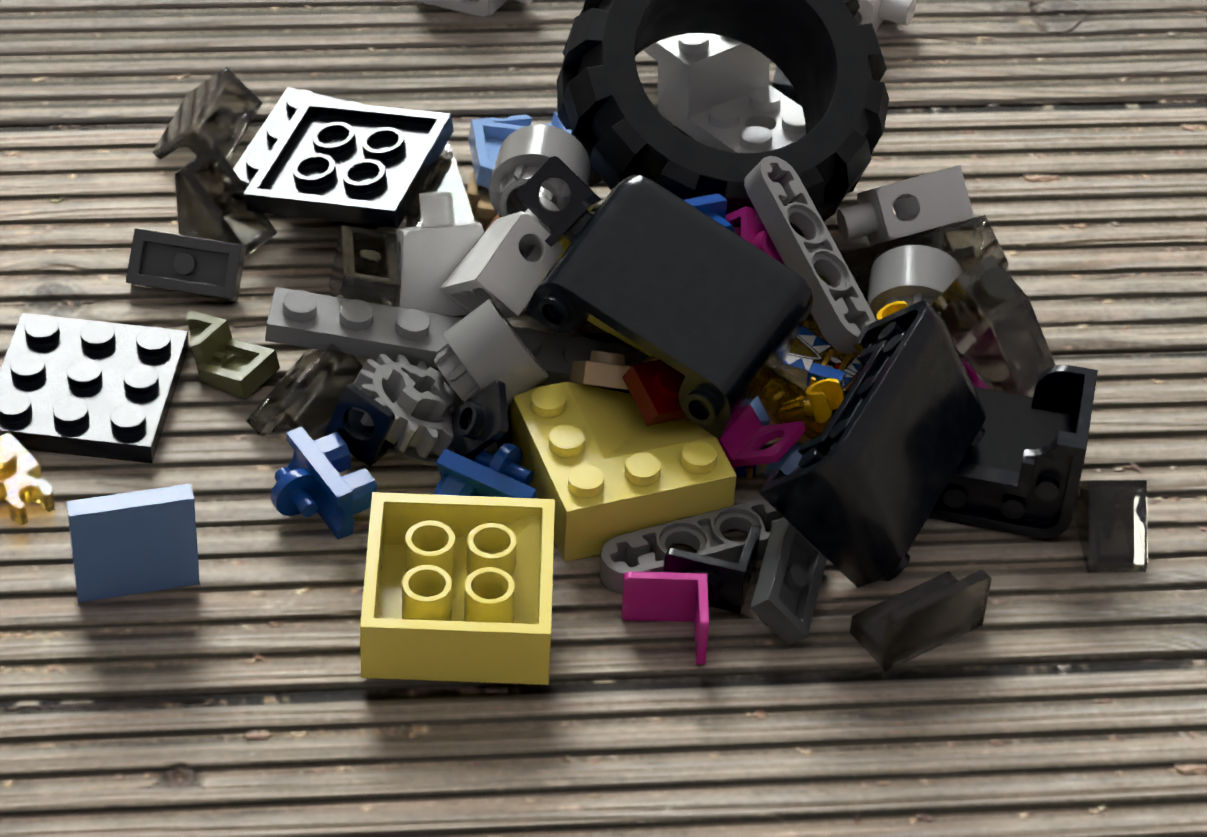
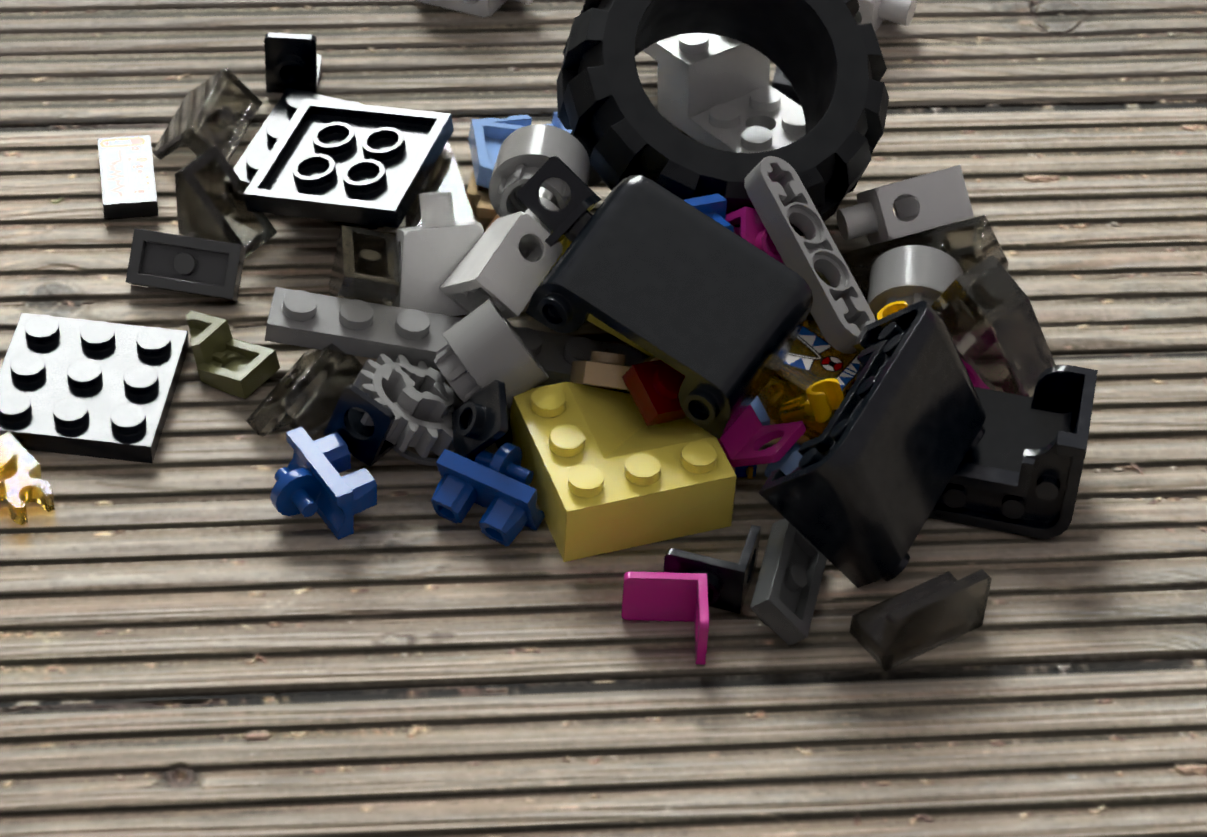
medium blue tile [66,483,200,603] -> none
light yellow slope [360,492,555,685] -> none
light grey beam [599,498,784,594] -> none
blue piece [806,349,851,389] -> none
clear smoke slope [1073,480,1148,573] -> none
none -> tile [97,135,158,220]
none -> black bracket [264,33,322,94]

